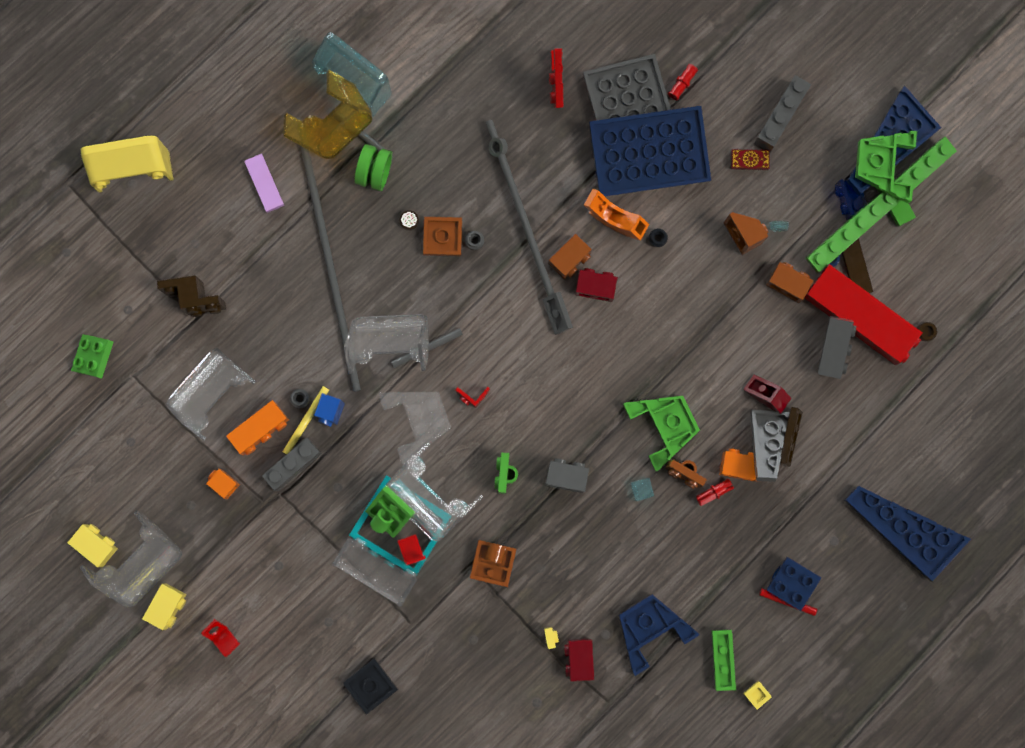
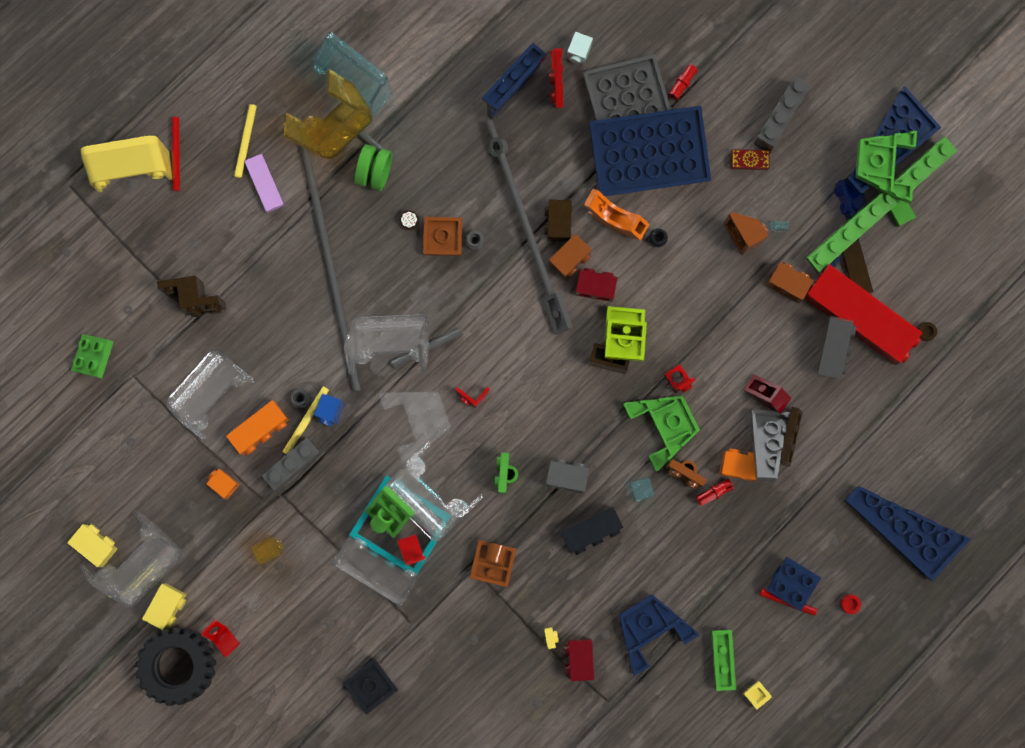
none -> black tyre [135,627,216,706]
none -> red bar [172,117,180,192]
none -> light yellow piece [234,104,257,178]
none -> clear yellow brick [251,537,284,565]
none -> dark blue fence [482,43,547,119]
none -> dark brown brick [544,200,572,241]
none -> black brick [560,507,624,555]
none -> light aqua brick [567,32,593,65]
none -> dark brown brick [589,343,630,374]
none -> lime bracket [604,306,647,362]
none -> red bracket [664,364,696,394]
none -> red tile [840,594,861,614]

